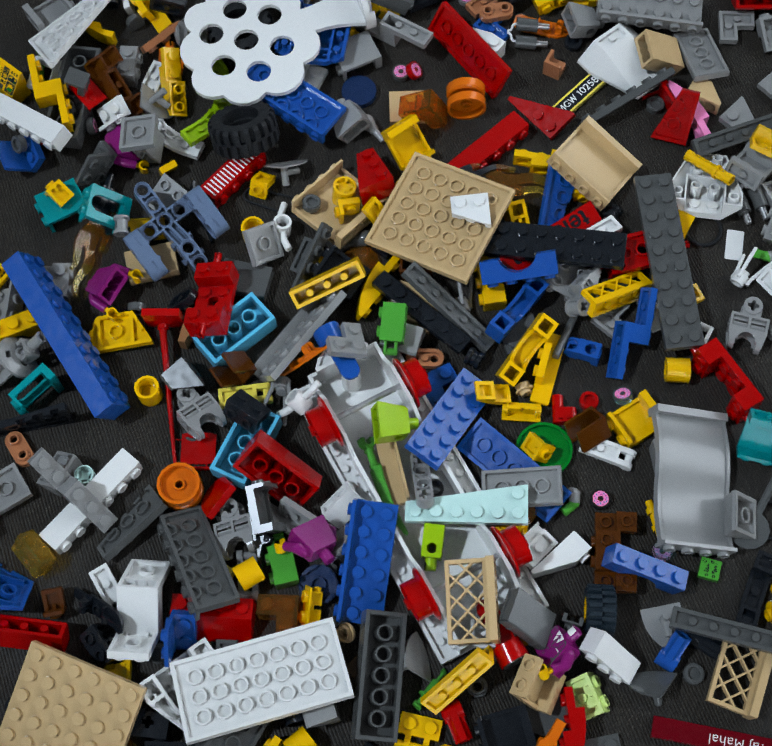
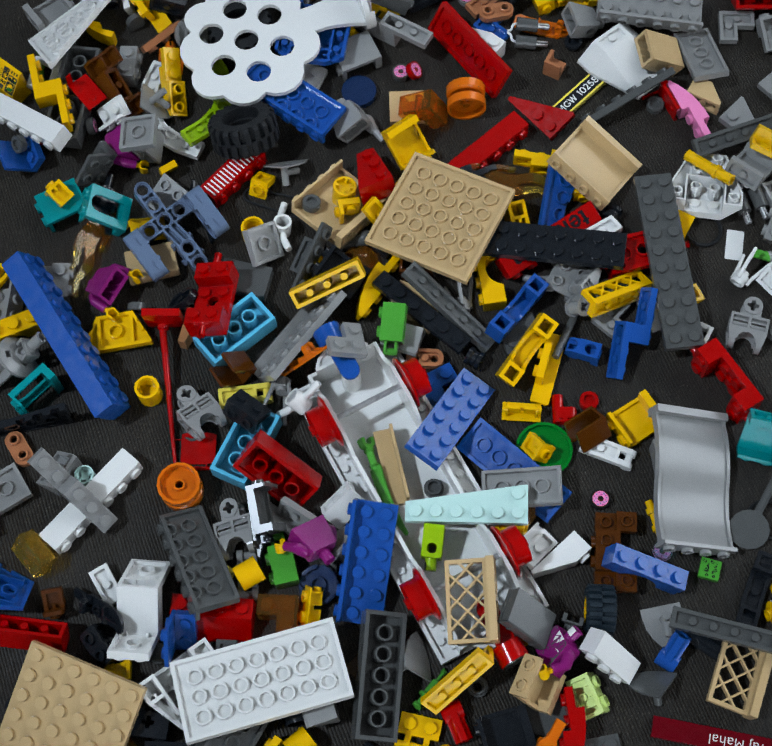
dark grey panel [64,66,90,97] -> none
dark grey wing [97,484,168,562] -> none
light grey bush [113,214,130,237] -> none
slope [160,357,205,391] -> none
red tile [201,477,236,520] -> none
tan plate [336,622,356,643] -> none
lime torso [371,401,419,444] -> none
light grey beam [410,453,434,509] -> none
white wing [450,192,492,228] -> none
yellow slope [474,381,511,405] -> none
blue arch [479,249,559,288] -> none
tan plate [515,381,533,397] -> none
arm [560,487,581,516] -> none
tile [613,387,633,405] -> none
red wing [650,88,701,146] -> none
yellow piece [664,357,691,383] -> none
dark grey tile [682,663,705,685] -> none
light grey slope [724,490,757,540] -> none

